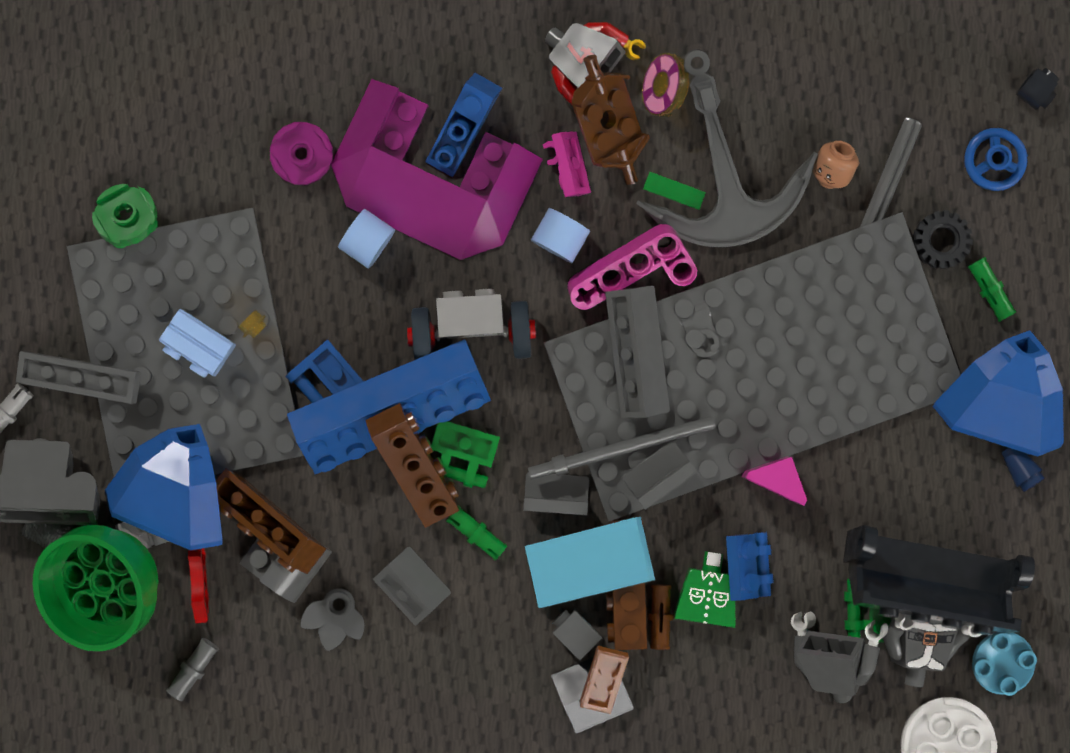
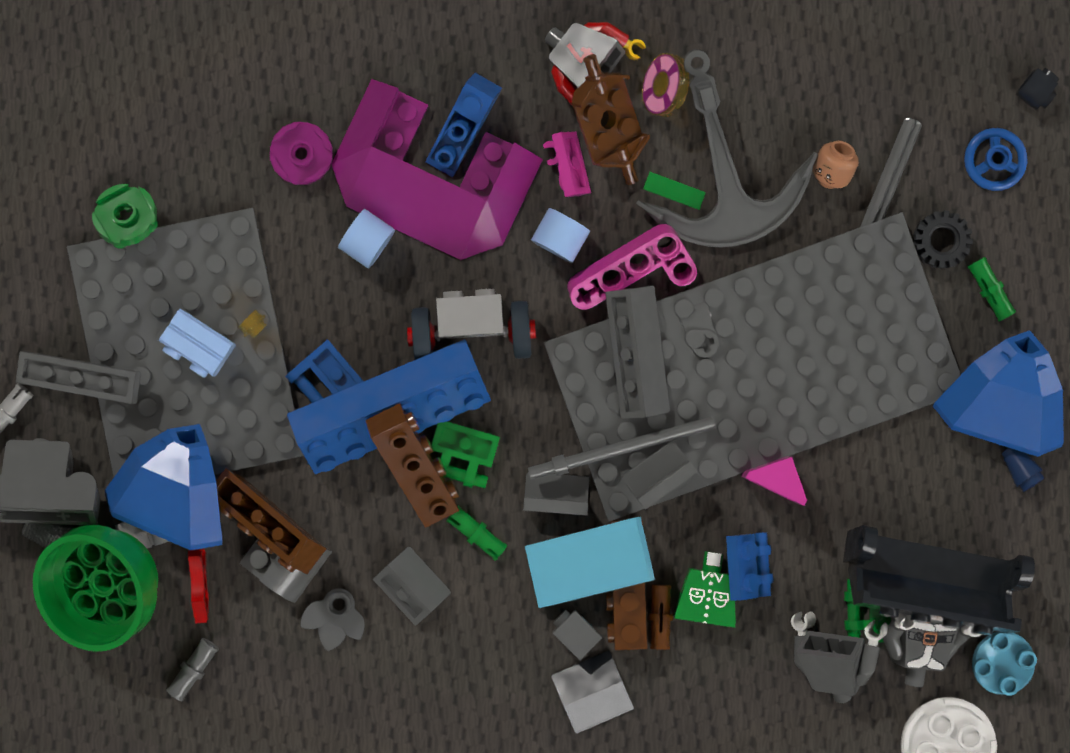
plate [579,646,629,714] -> none

